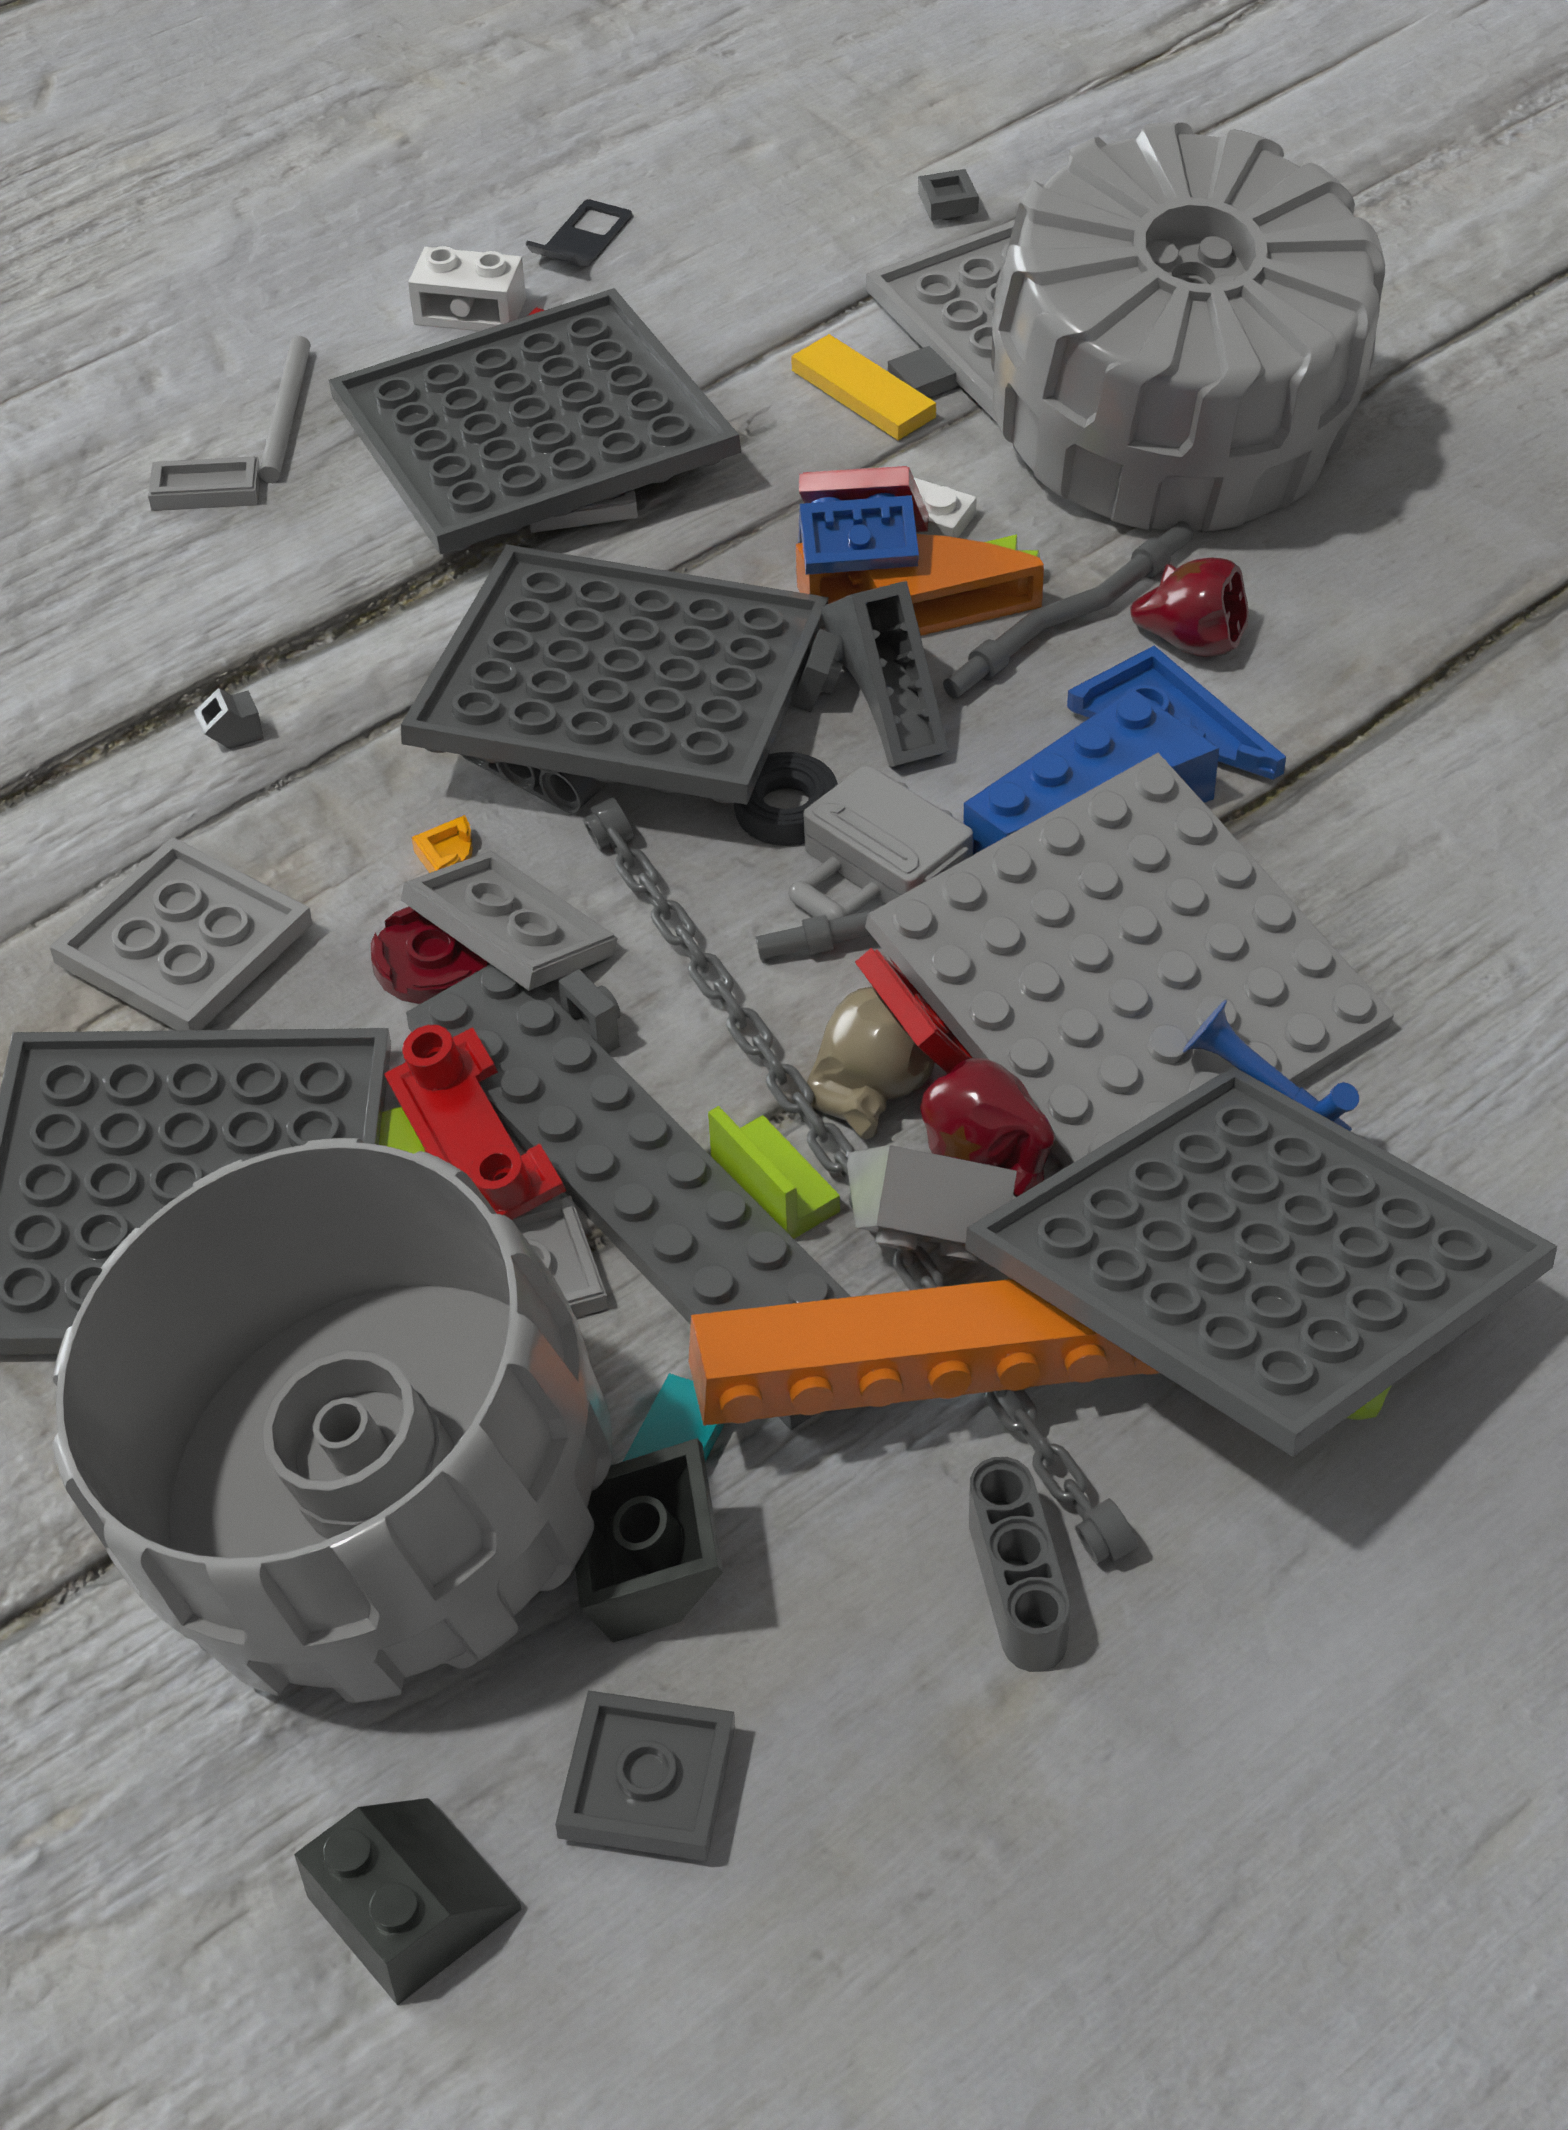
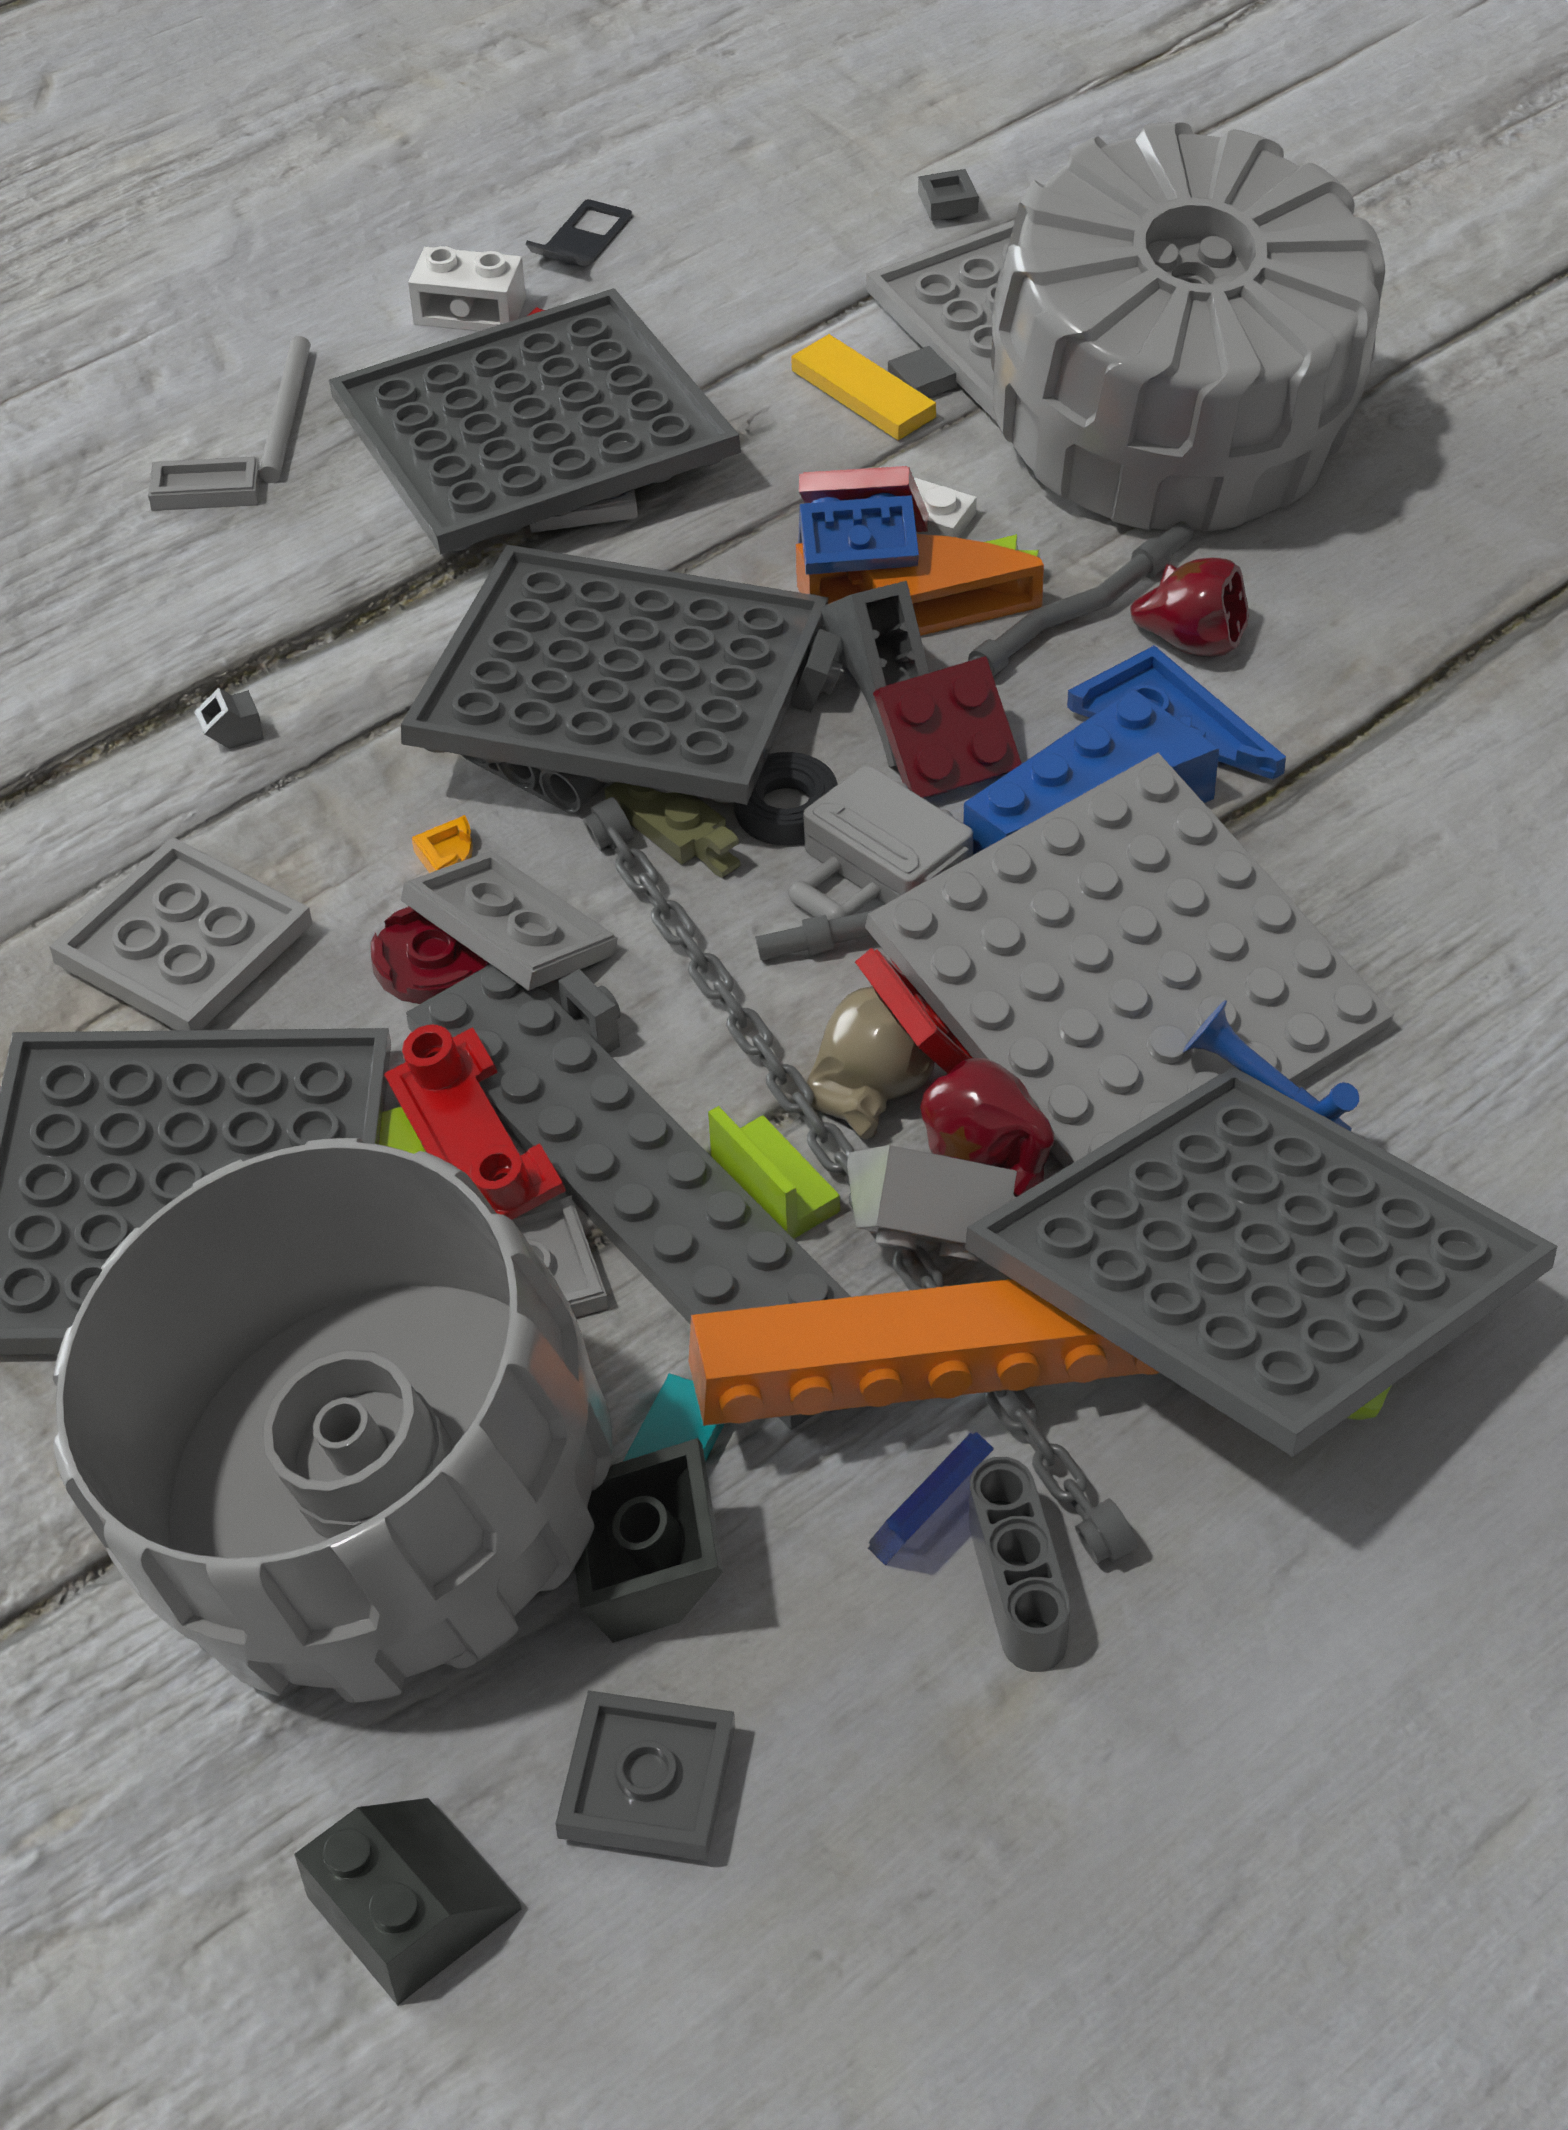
none -> olive plate [604,782,741,878]
none -> clear blue tile [868,1432,994,1566]
none -> dark red plate [873,656,1022,799]

